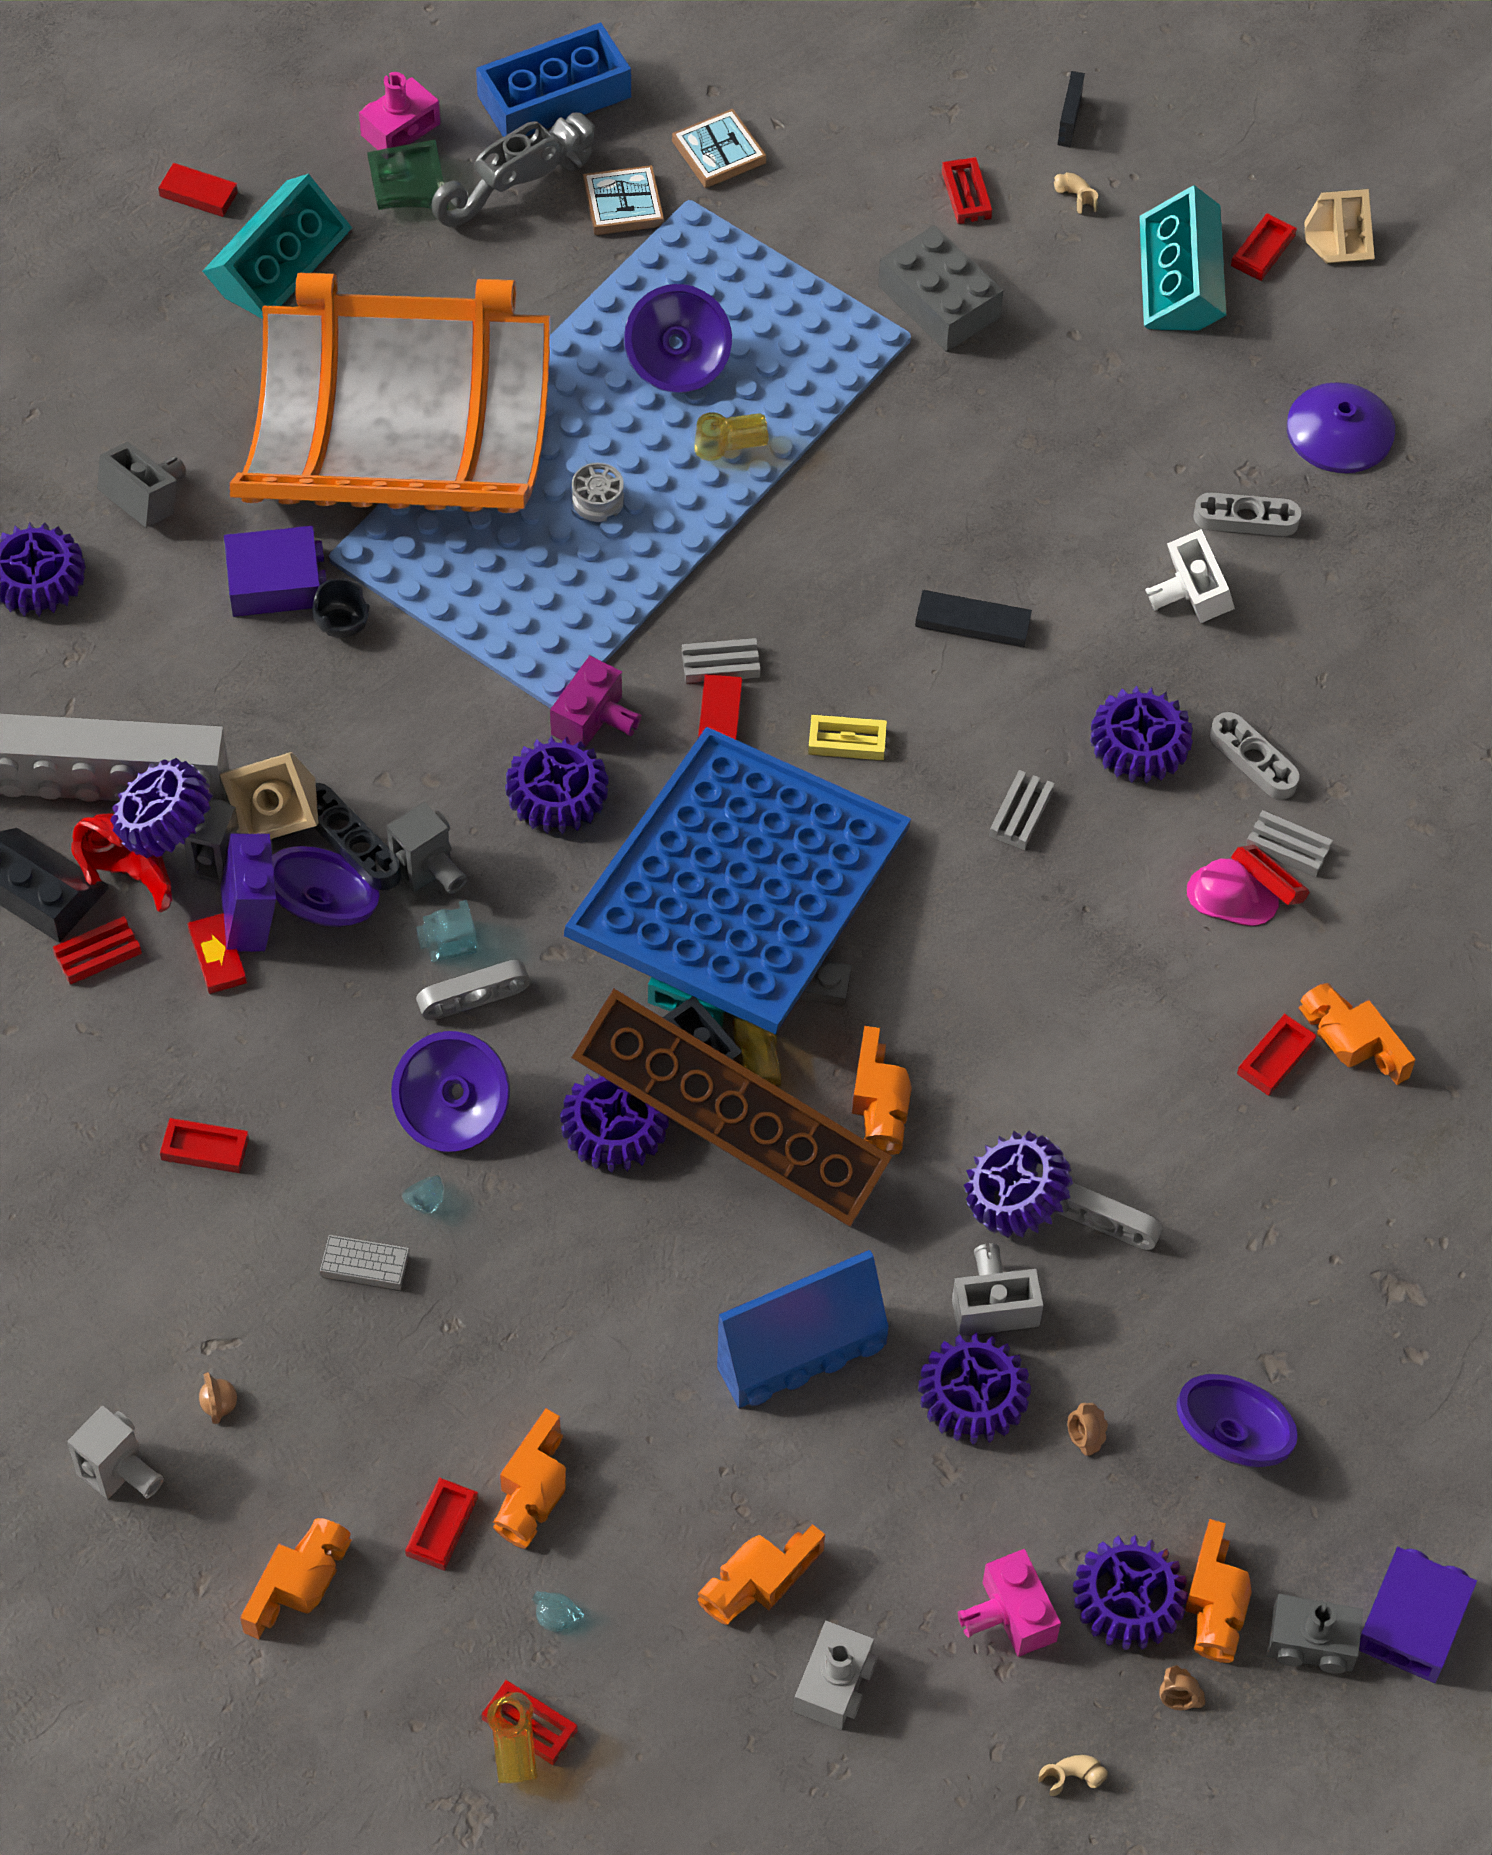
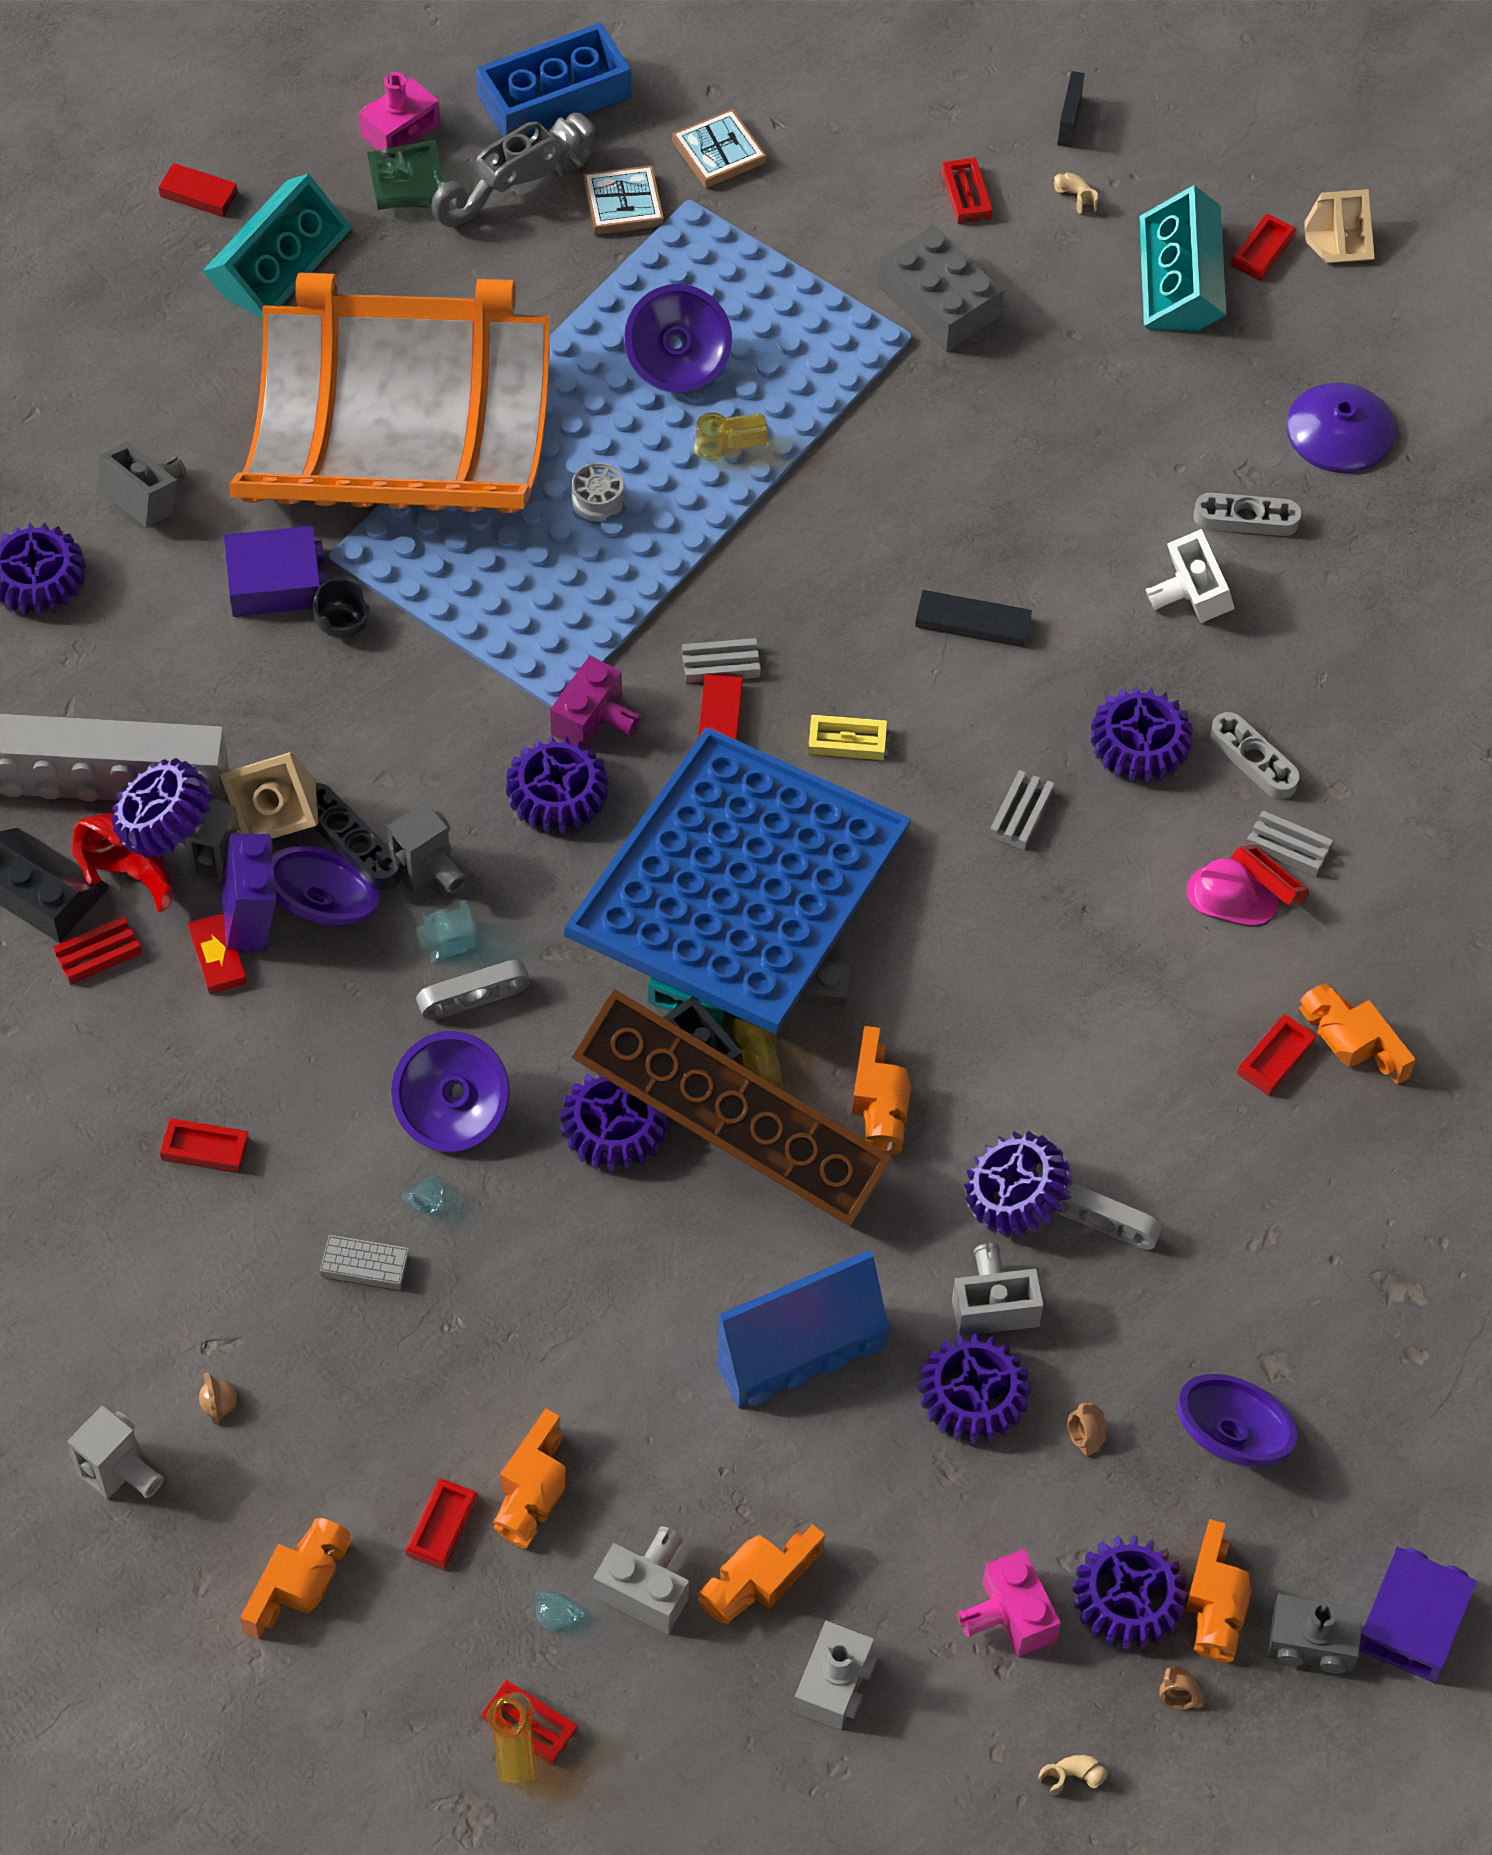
none -> light grey brick [593,1526,689,1635]

